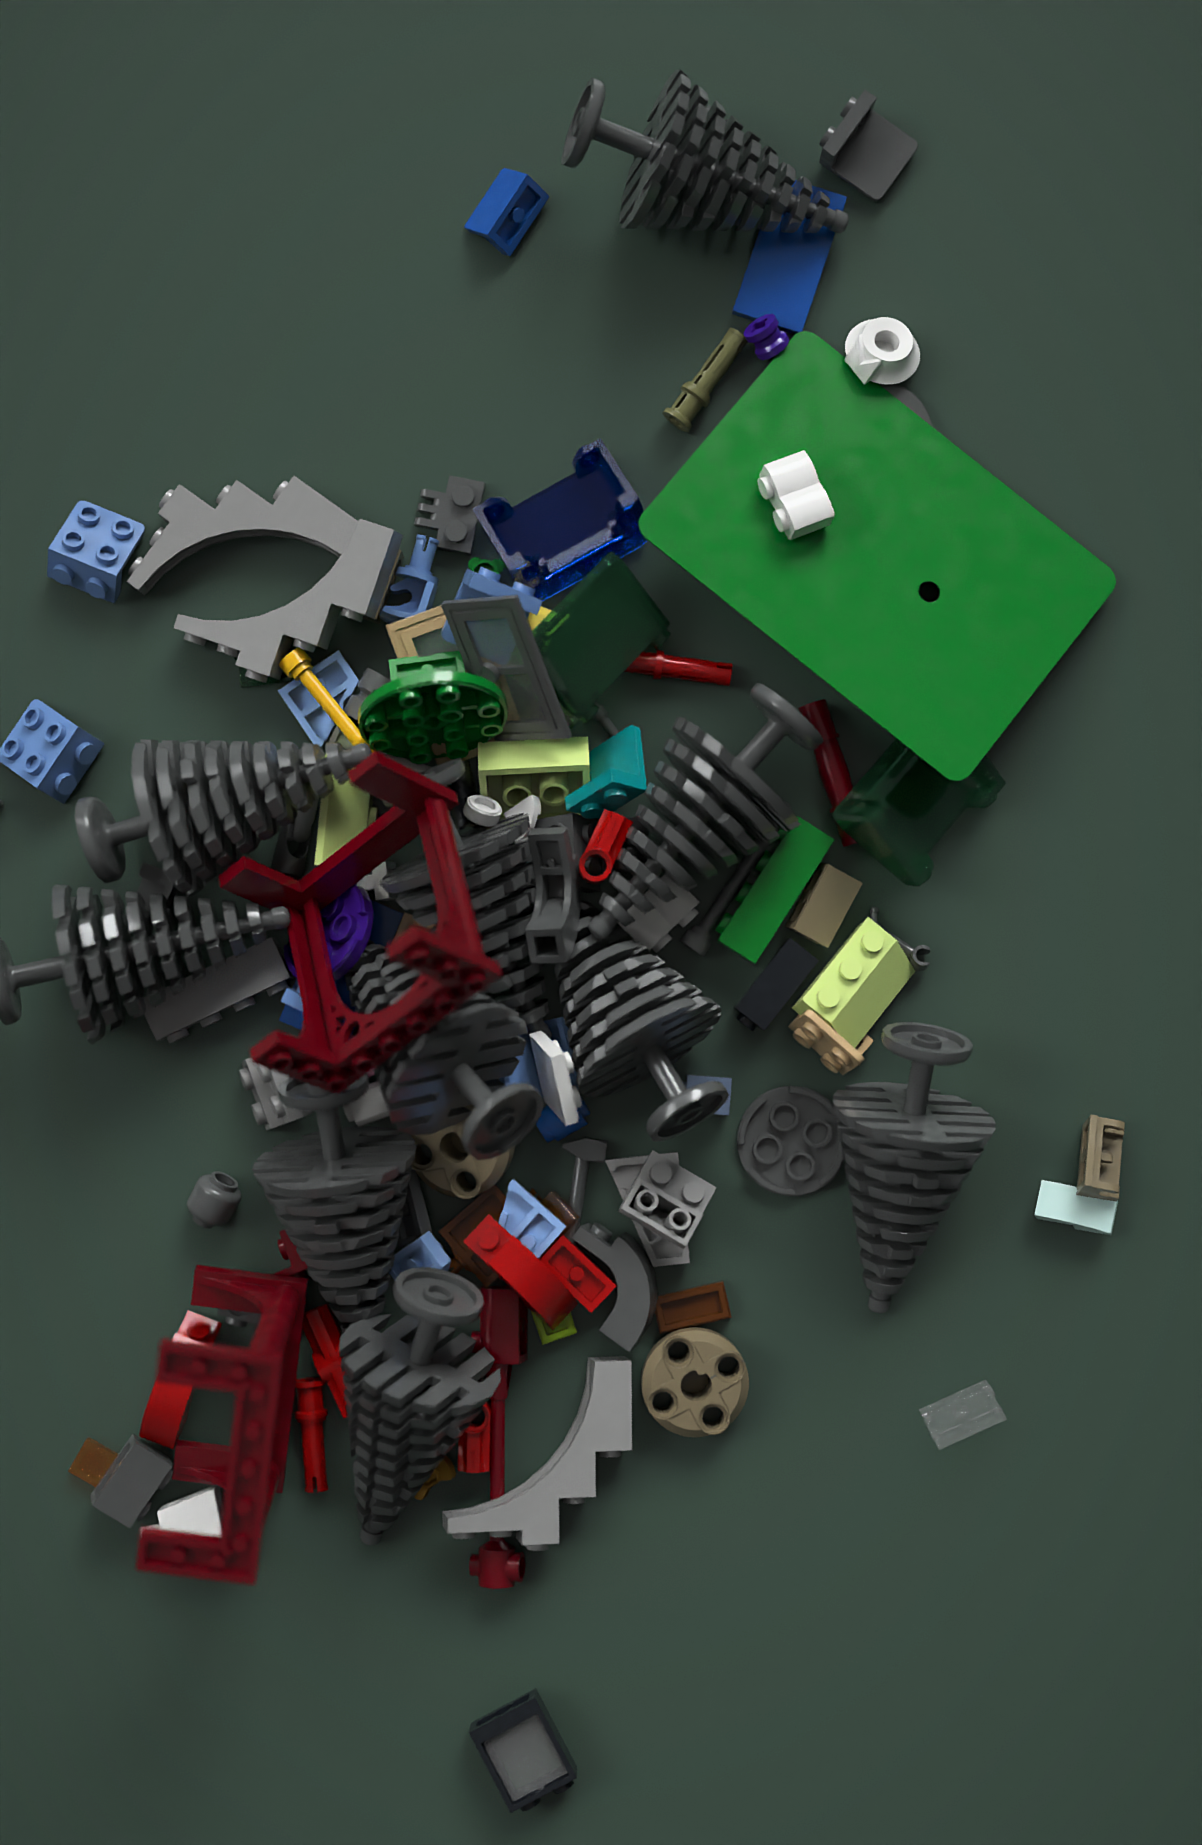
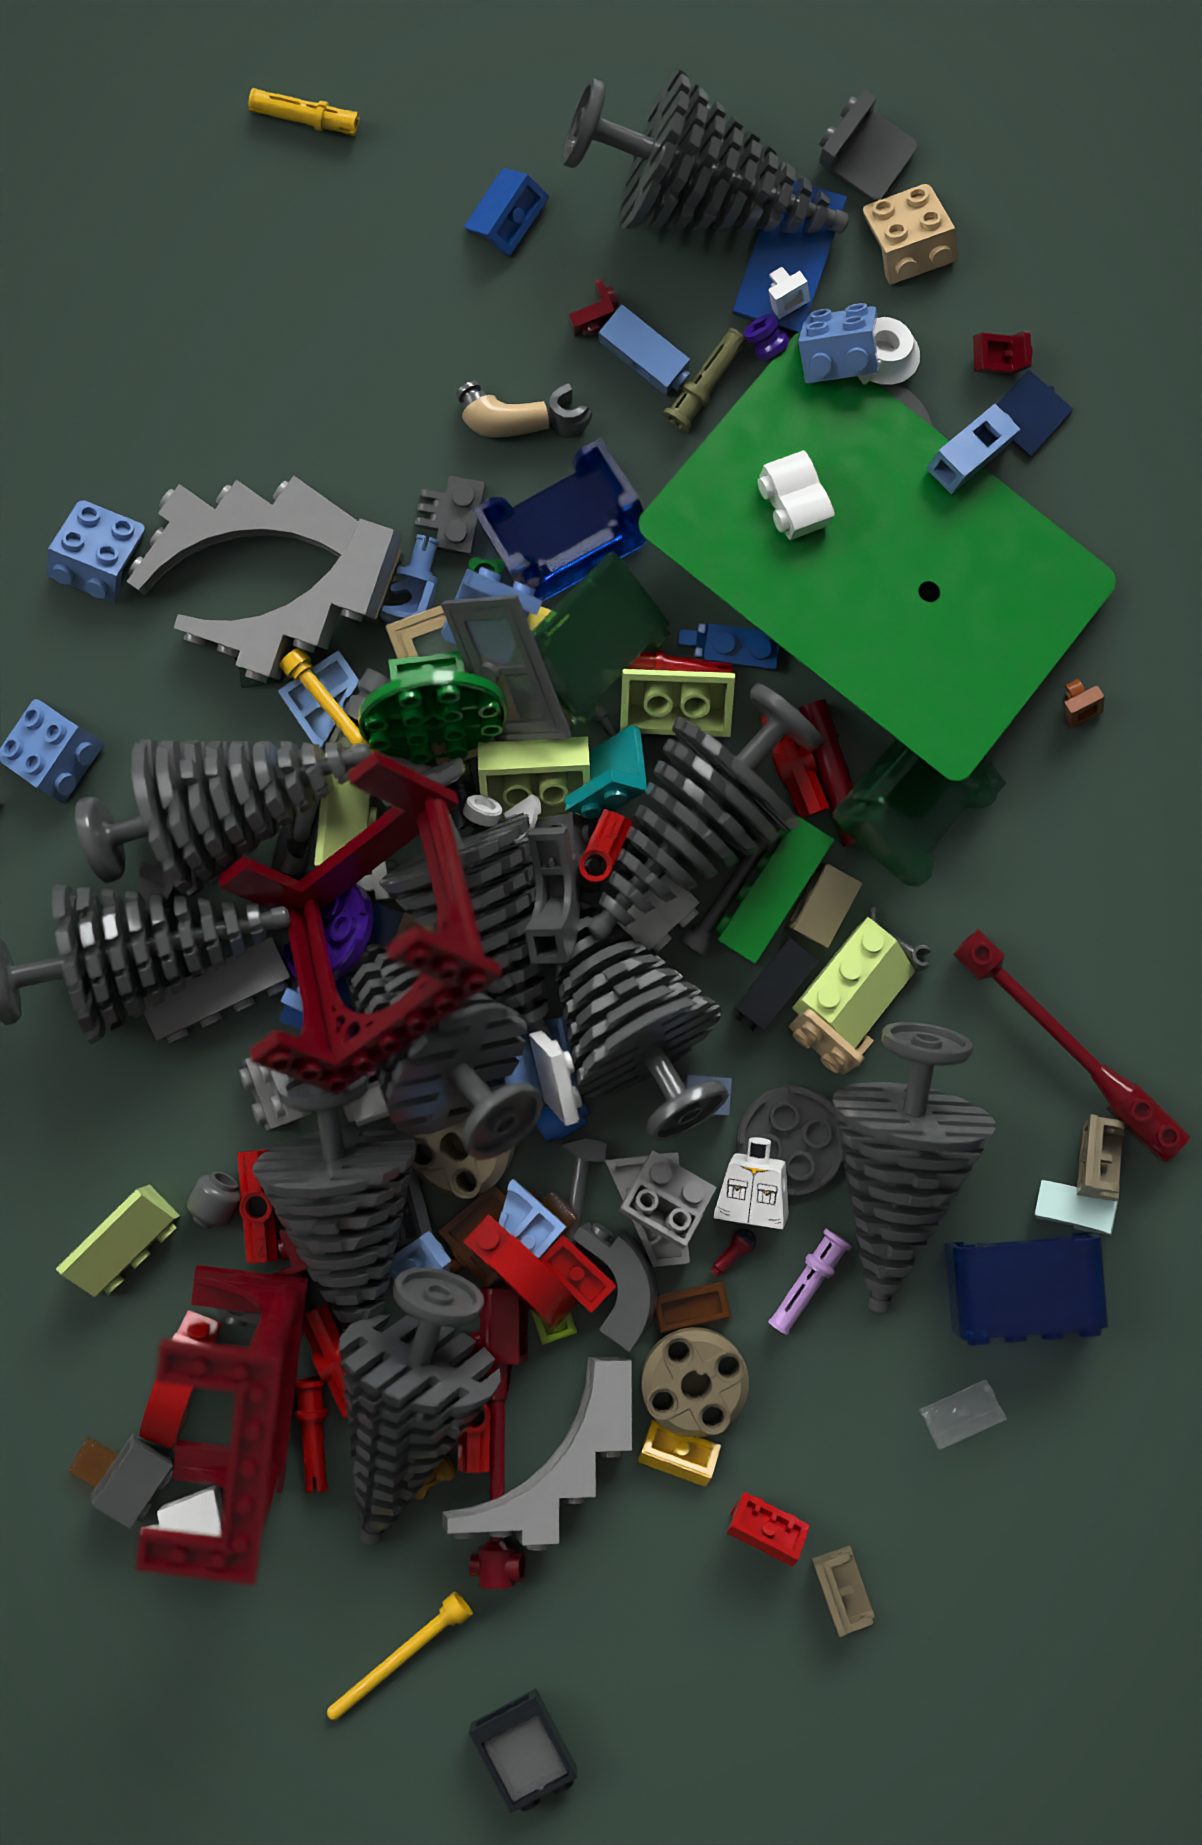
none -> yellowish green slope [56,1184,180,1297]
none -> red piece [237,1149,280,1263]
none -> yellow pin [248,88,359,136]
none -> yellow piece [327,1591,473,1720]
none -> piece [455,381,592,438]
none -> dark red bracket [569,278,619,337]
none -> medium blue brick [599,304,691,396]
none -> yellowish green slope [620,669,735,737]
none -> yellow slope [637,1420,721,1486]
none -> blue hinge [677,623,779,671]
none -> dark red piece [710,1229,757,1277]
none -> white torso [714,1137,789,1229]
none -> red bracket [726,1492,810,1567]
none -> red piece [759,715,829,819]
none -> white tile [768,267,811,319]
none -> lavender pin [768,1228,853,1335]
none -> medium blue bracket [798,303,880,383]
none -> dark tan hinge [812,1545,875,1637]
none -> tan bracket [863,184,958,285]
none -> medium blue brick [926,404,1020,495]
none -> clear blue windscreen [945,1232,1109,1345]
none -> dark red bar [952,928,1190,1162]
none -> dark red bracket [973,331,1033,376]
none -> dark blue piece [997,369,1073,457]
none -> dark orange tile [1064,679,1104,729]

